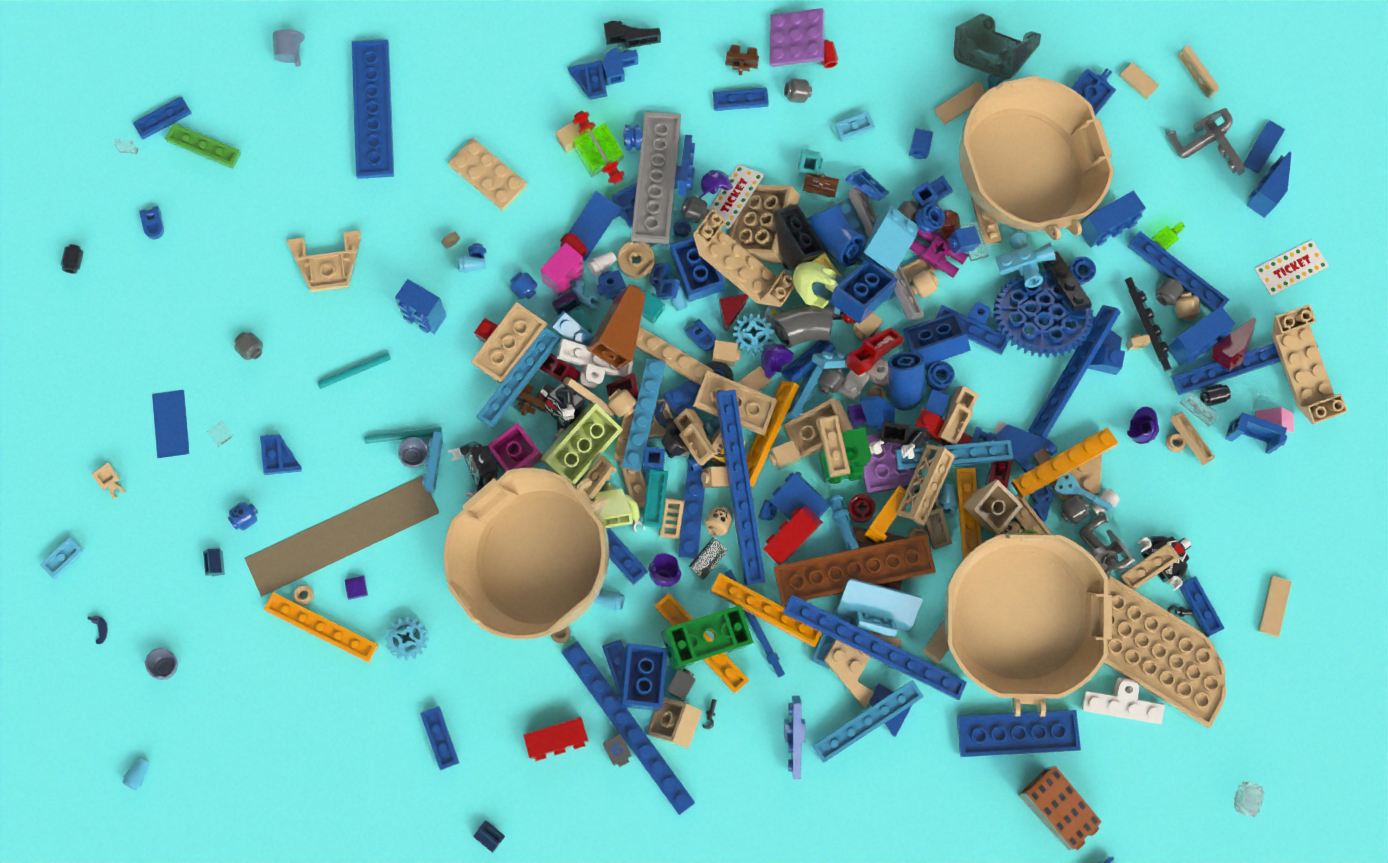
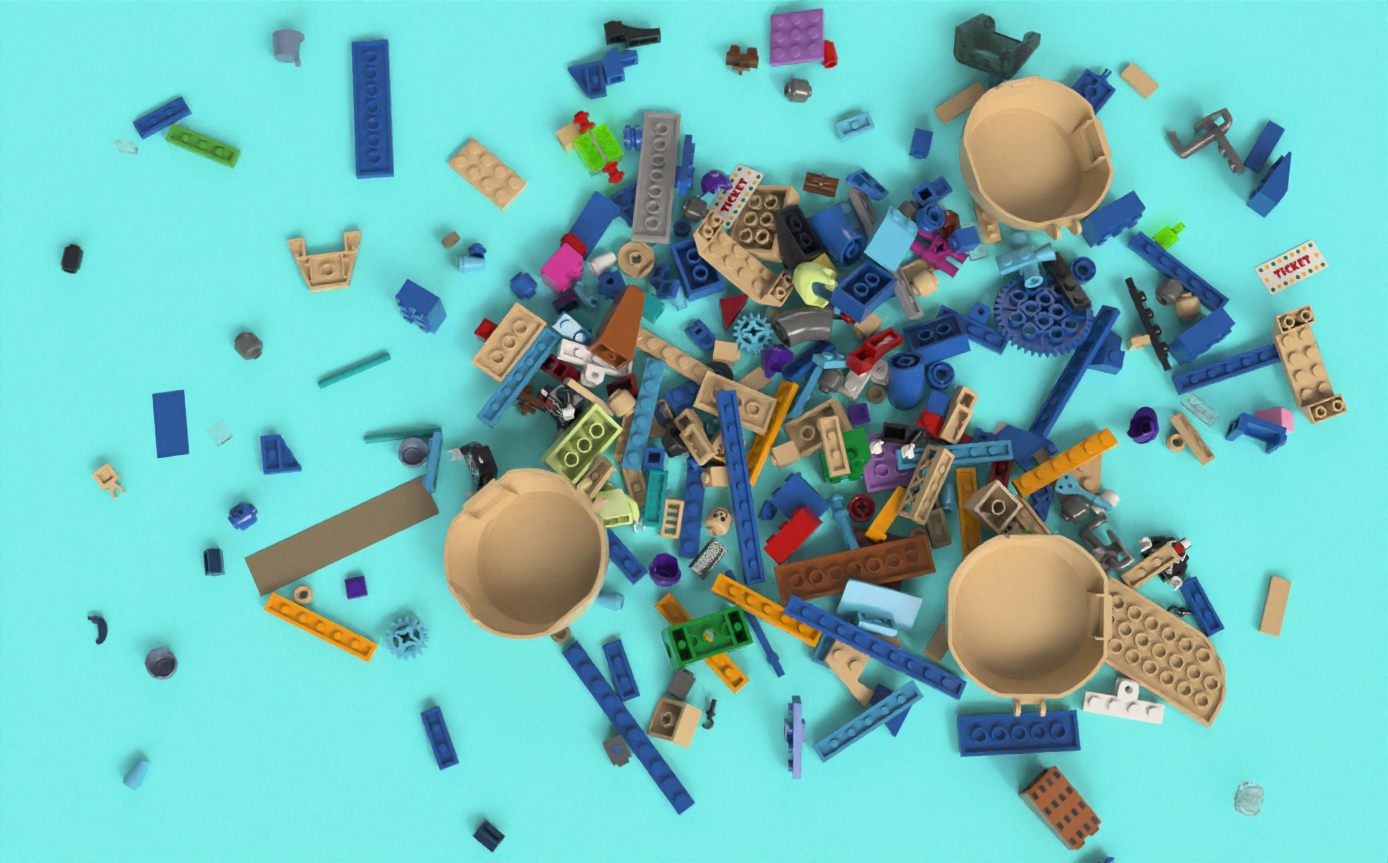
medium azure plate [40,537,85,579] -> none
blue plate [139,206,164,240] -> none
dark pink brick [488,423,542,472] -> none
red brick [523,717,589,762] -> none
blue brick [619,643,668,711] -> none
blue tile [713,88,769,111] -> none
teal brick [797,149,823,174] -> none
blue slope [860,396,895,431] -> none
tan tile [1178,45,1220,98] -> none
black brick [1200,384,1231,407] -> none
slope [1212,318,1256,371] -> none

